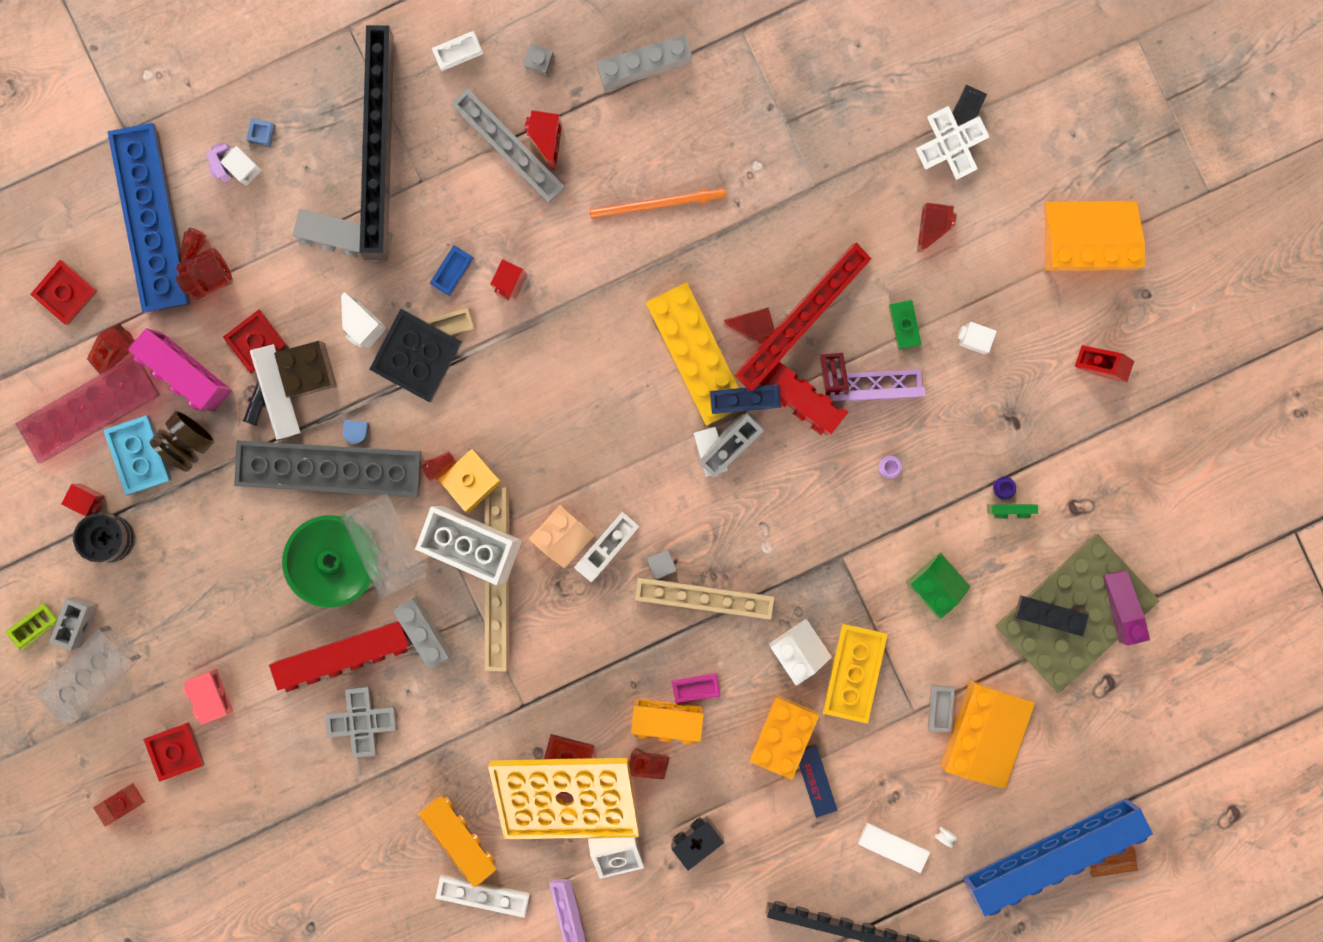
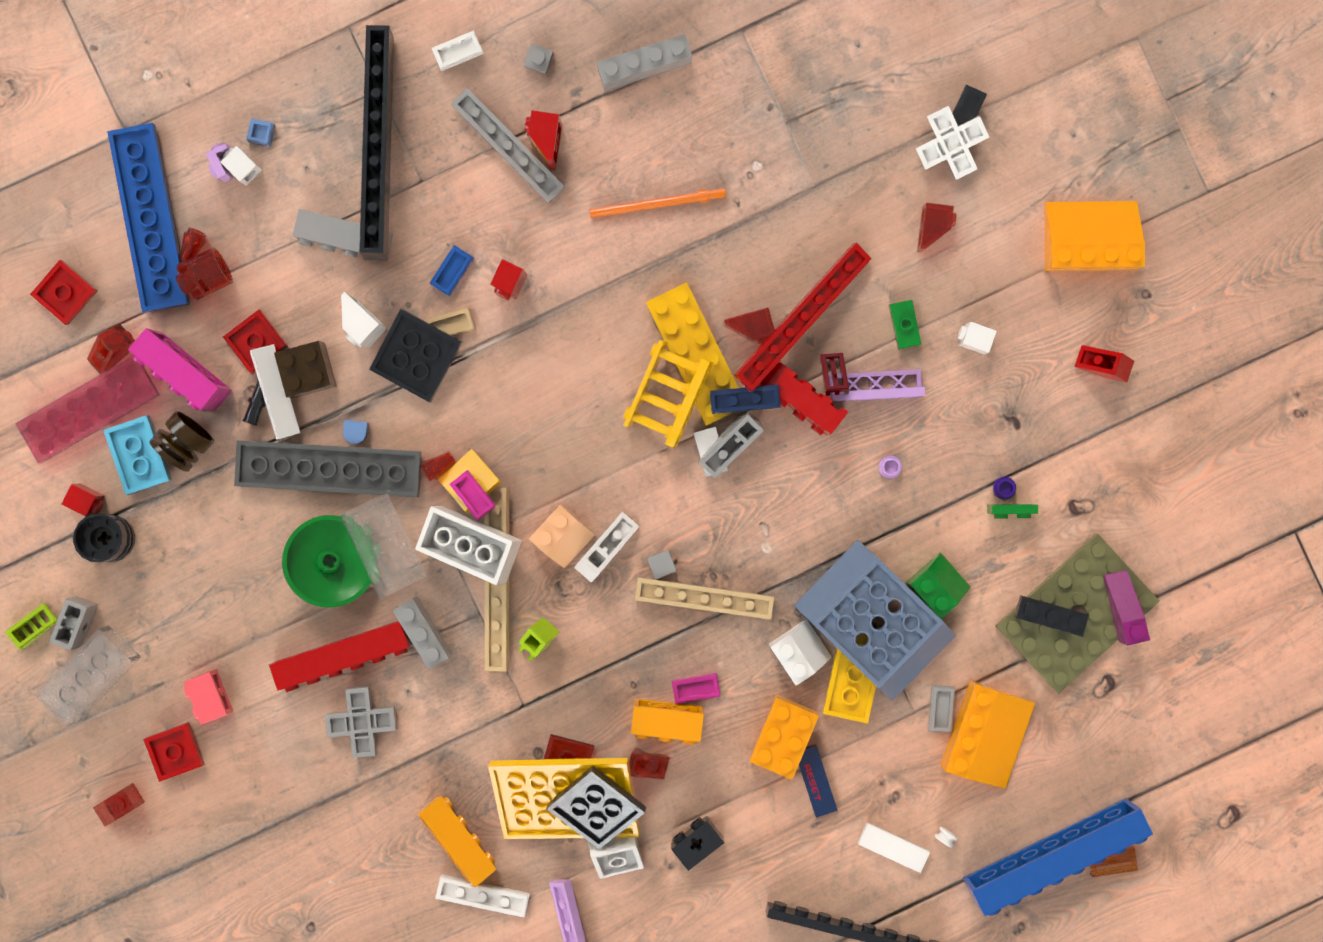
none -> dark pink tile [449,470,497,521]
none -> lime brick [519,617,560,661]
none -> plate [546,766,646,849]
none -> yellow fence [623,340,714,448]
none -> sand blue slope [794,540,956,701]

